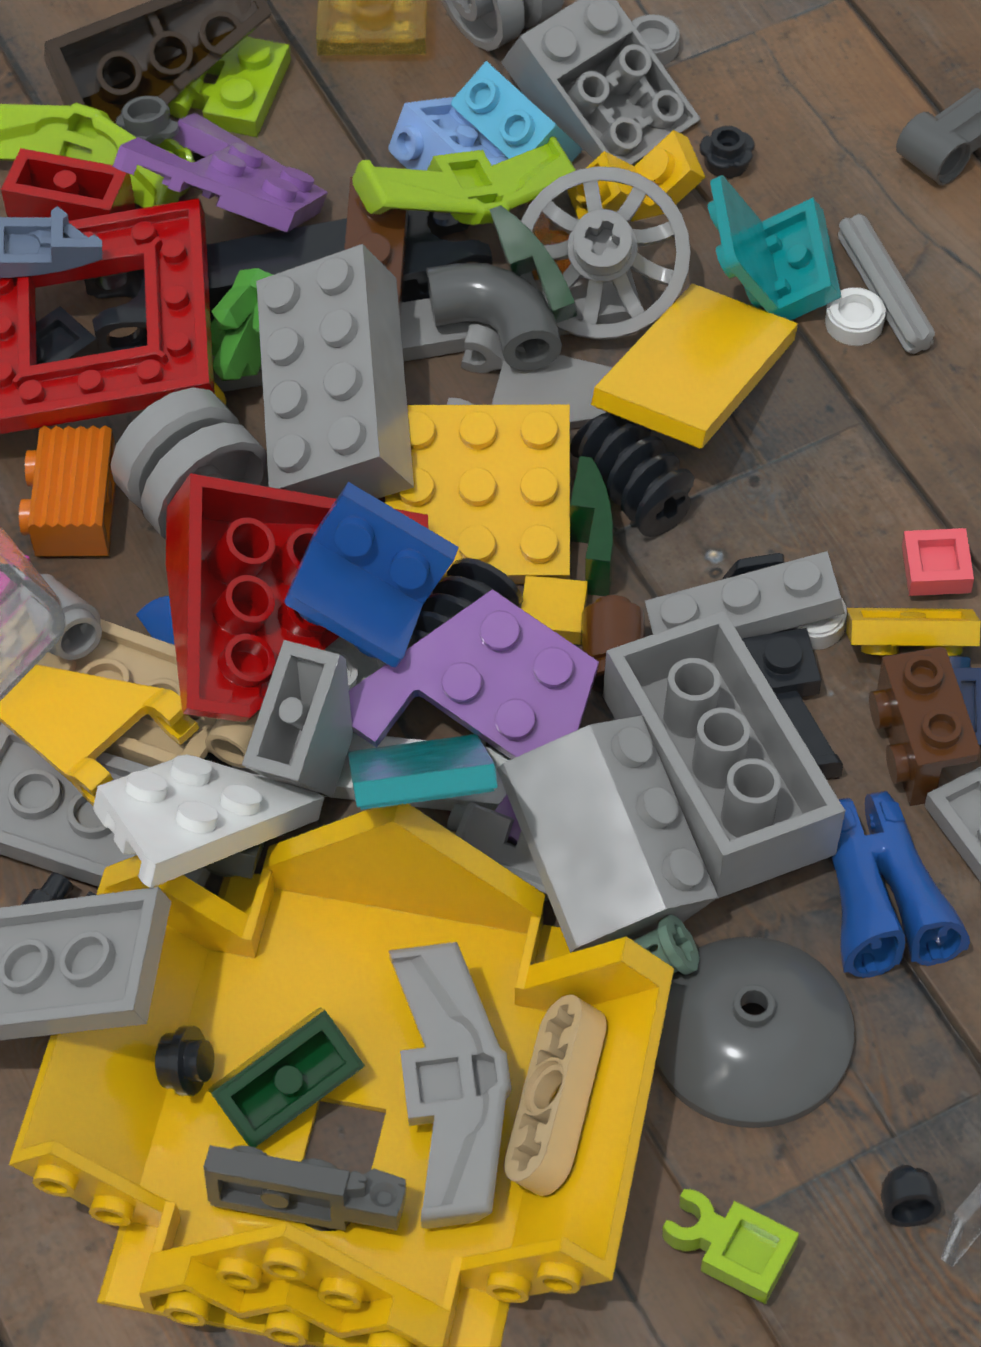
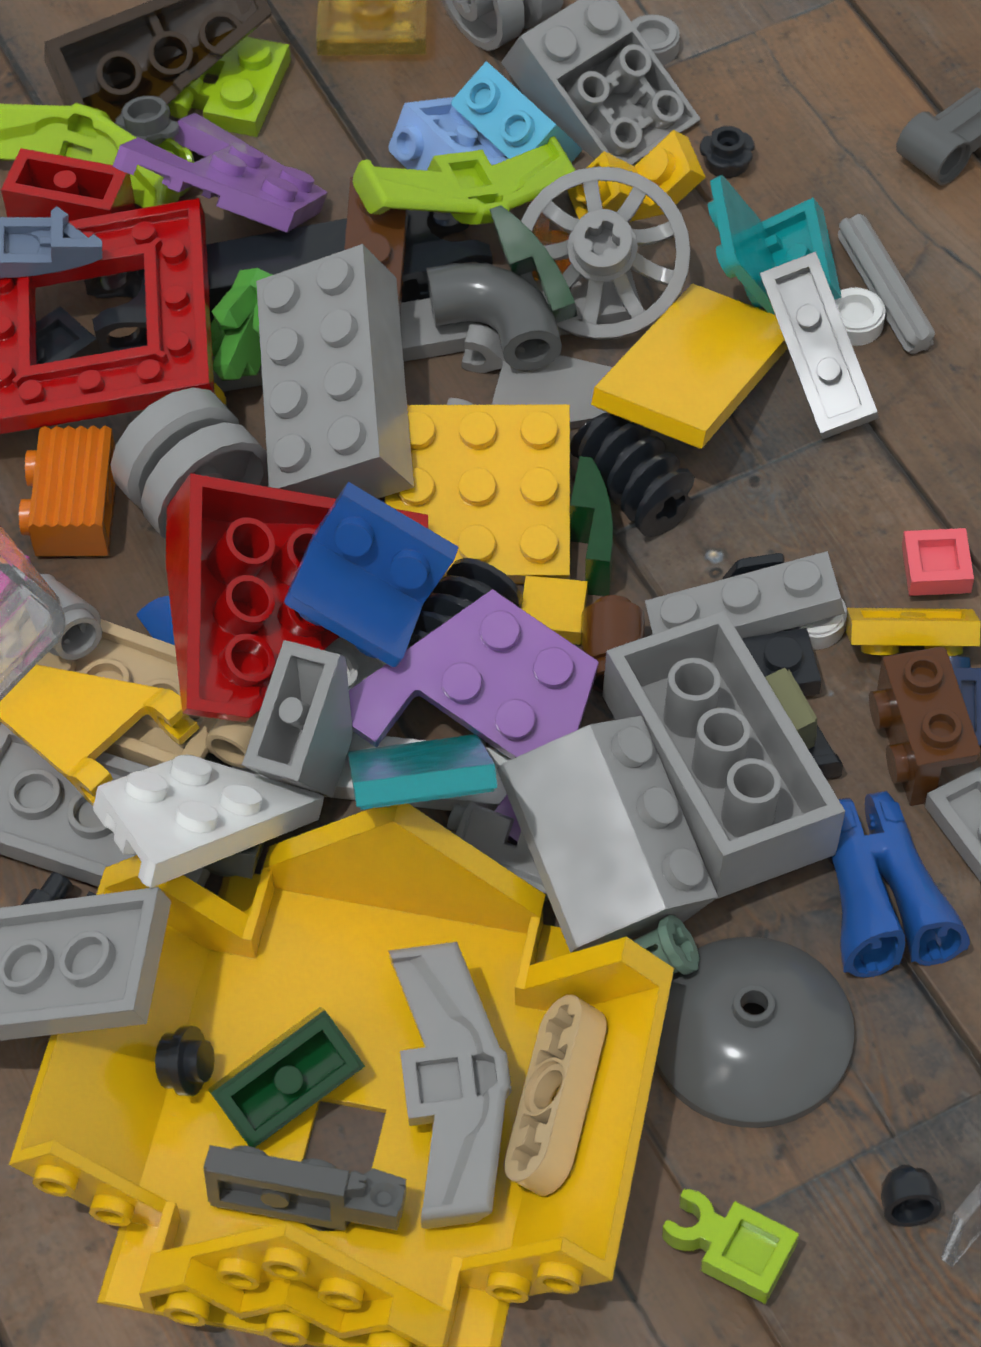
none -> plate [760,252,879,440]
none -> olive tile [765,668,817,749]

